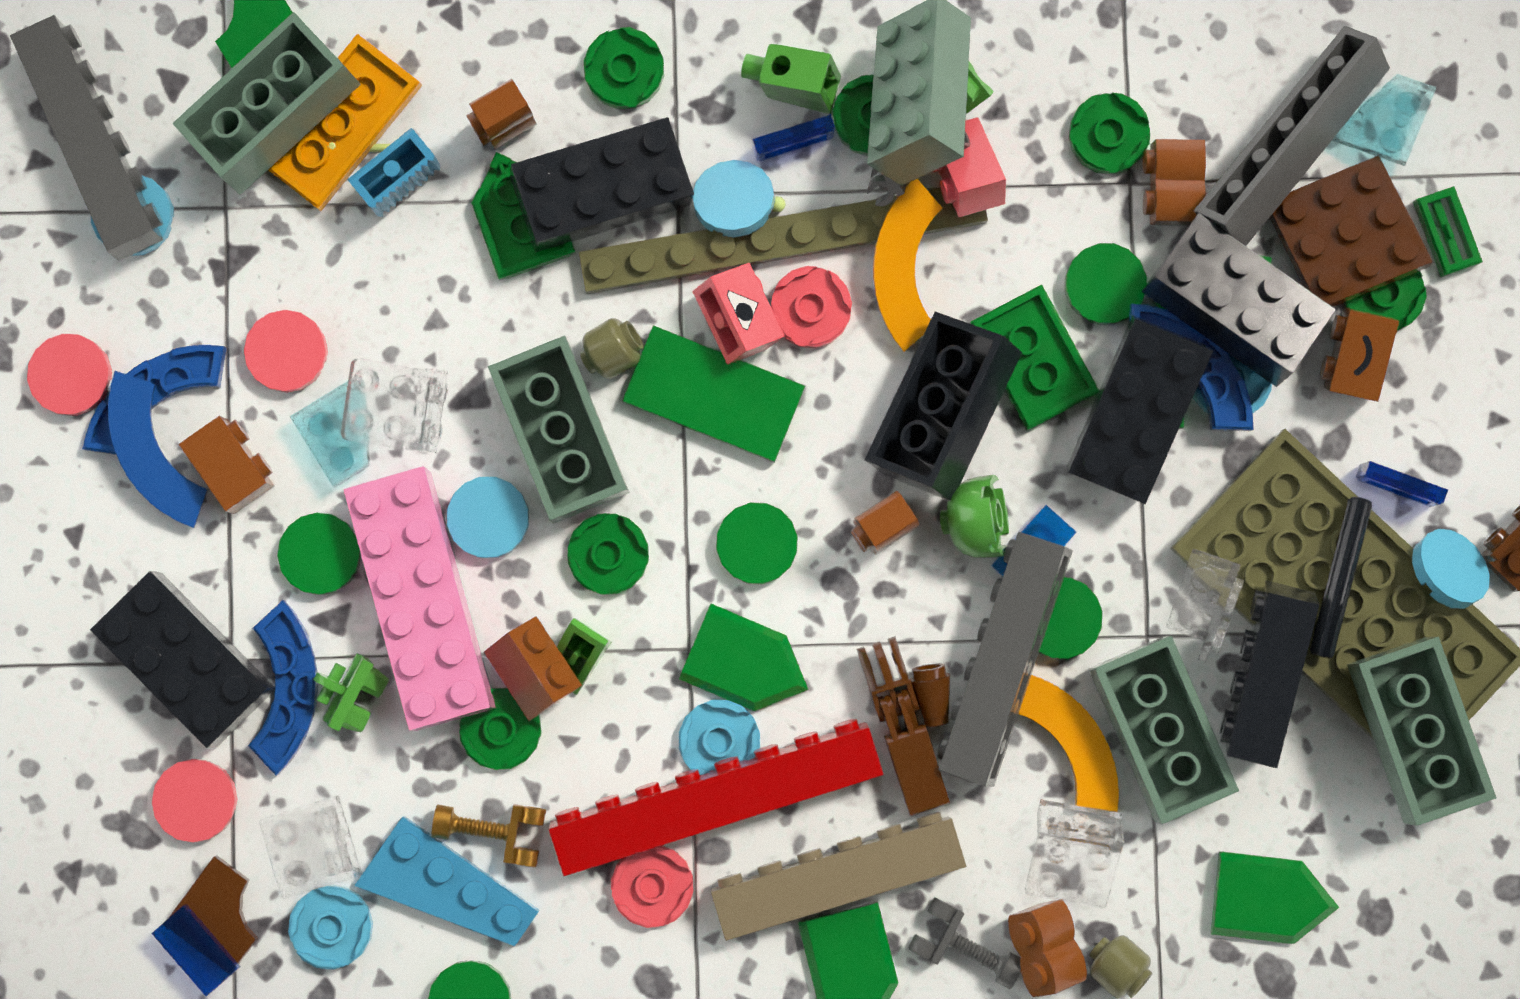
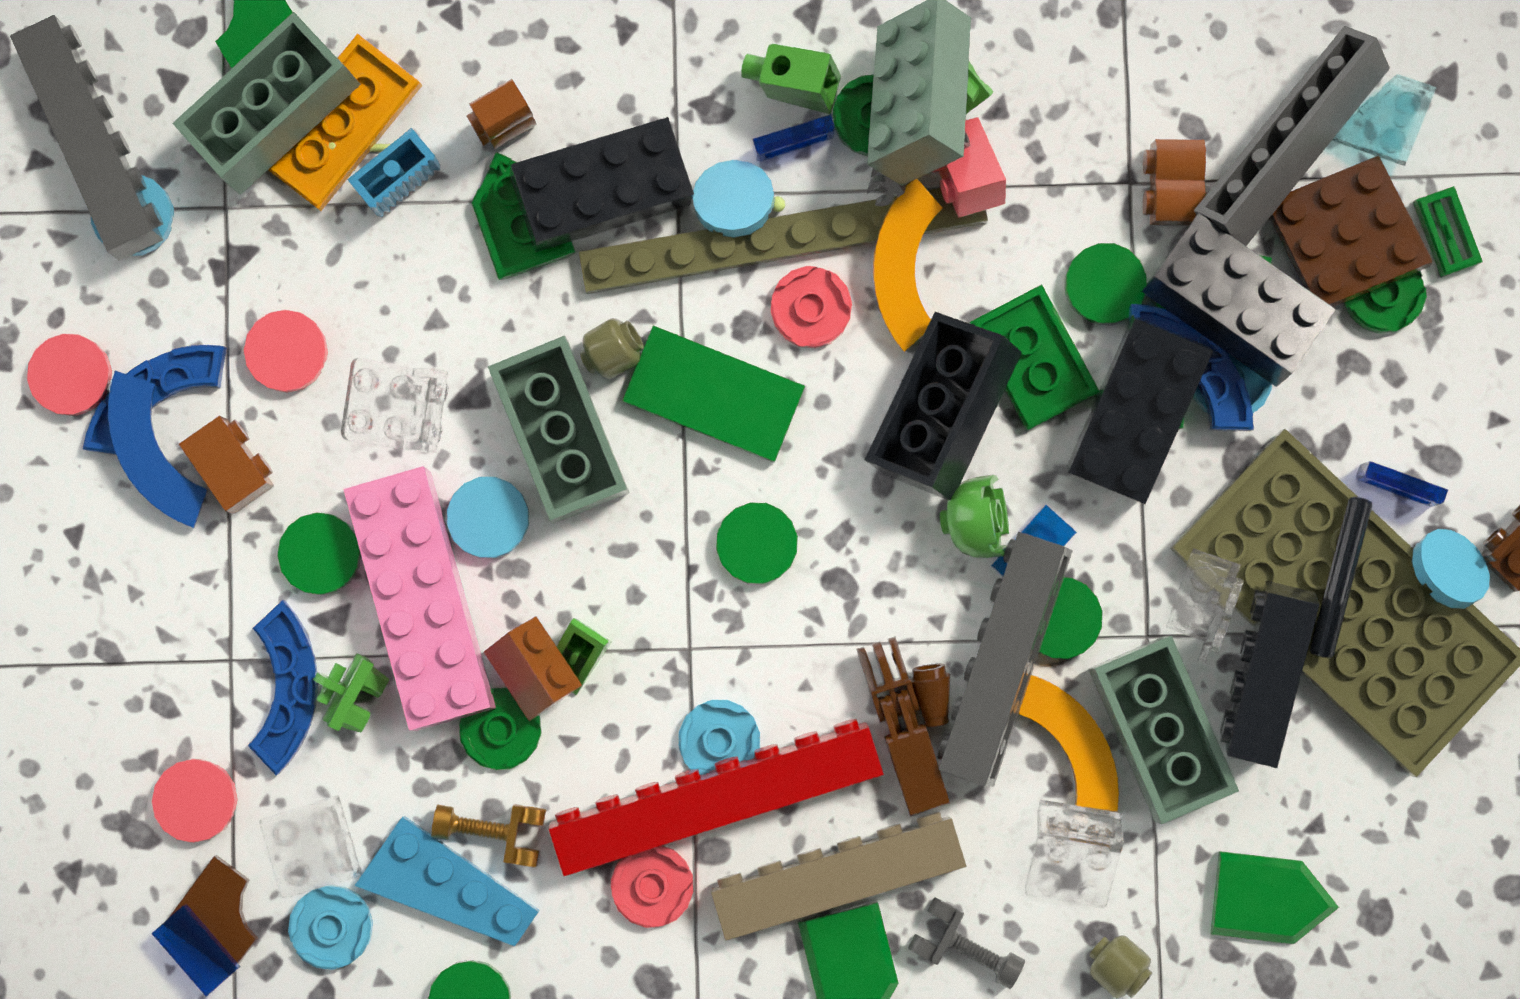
black brick [90,571,275,748] -> none
clear light blue wing [290,375,370,487] -> none
green tile [567,513,649,595] -> none
green tile [584,27,664,110] -> none
green tile [679,603,809,711] -> none
coral brick [692,263,785,365] -> none
dark orange brick [850,491,919,555] -> none
dark orange brick [1008,899,1087,997] -> none
green tile [1068,92,1151,175] -> none
dark orange brick [1320,307,1399,402] -> none
sand green brick [1347,637,1497,826] -> none

